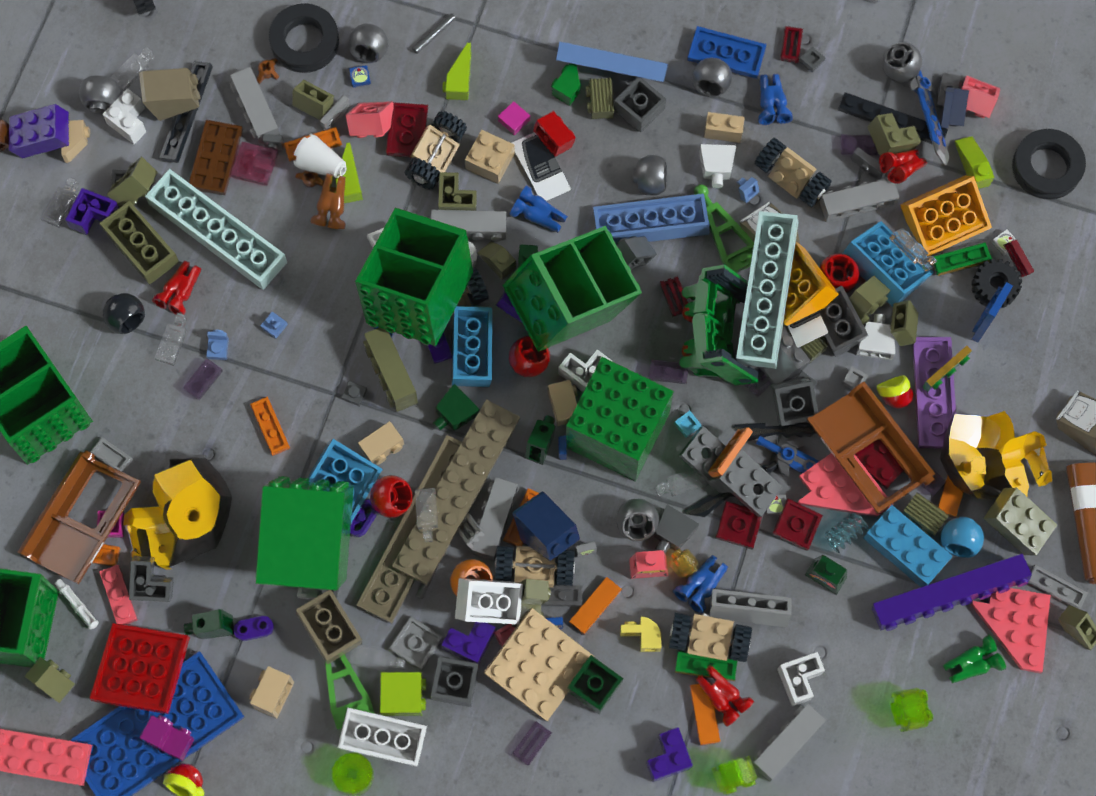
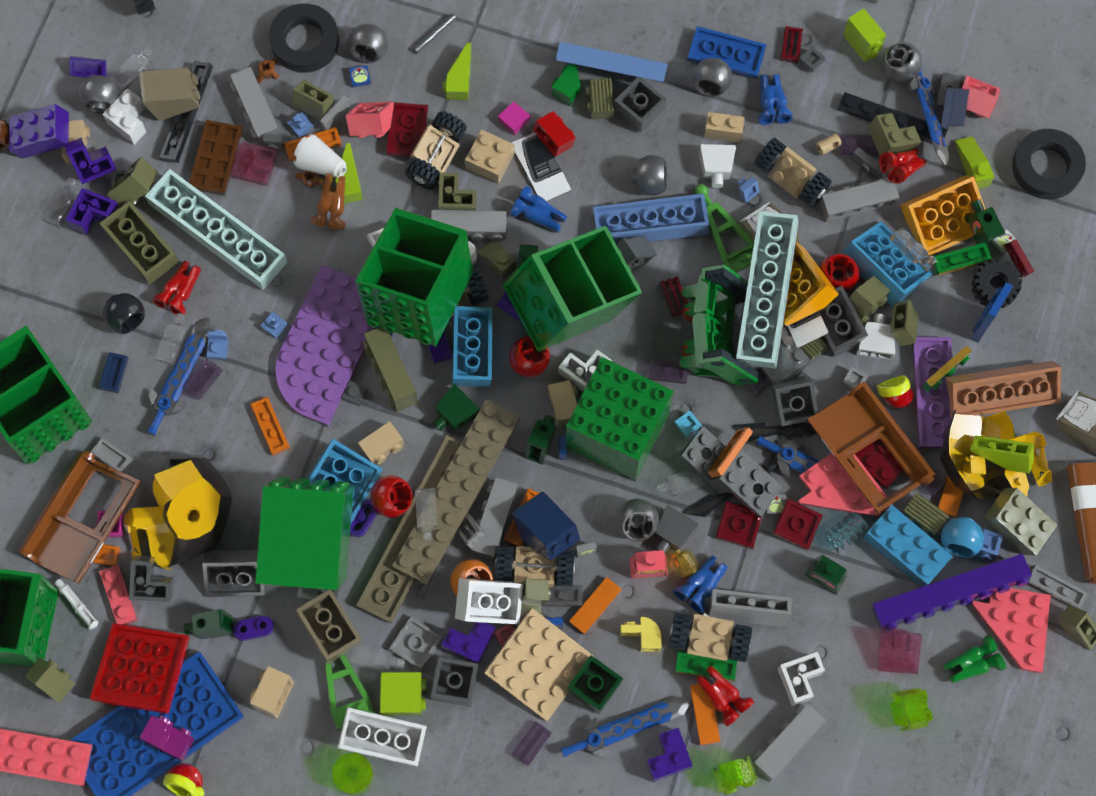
none -> dark purple brick [64,138,117,184]
none -> dark purple plate [69,56,107,78]
none -> dark blue tile [99,352,129,394]
none -> sword [147,318,212,436]
none -> flat silver slope [202,549,266,597]
none -> medium lavender plate [276,265,375,427]
none -> medium blue tile [287,112,314,138]
none -> sword [560,696,692,758]
none -> tan piece [815,133,842,155]
none -> lime piece [843,8,886,62]
none -> clear pink plate [877,629,922,674]
none -> nougat arch [945,361,1061,418]
none -> dark green torso [967,199,1006,244]
none -> lime slope [970,435,1034,474]
none -> medium blue bracket [975,528,1003,562]

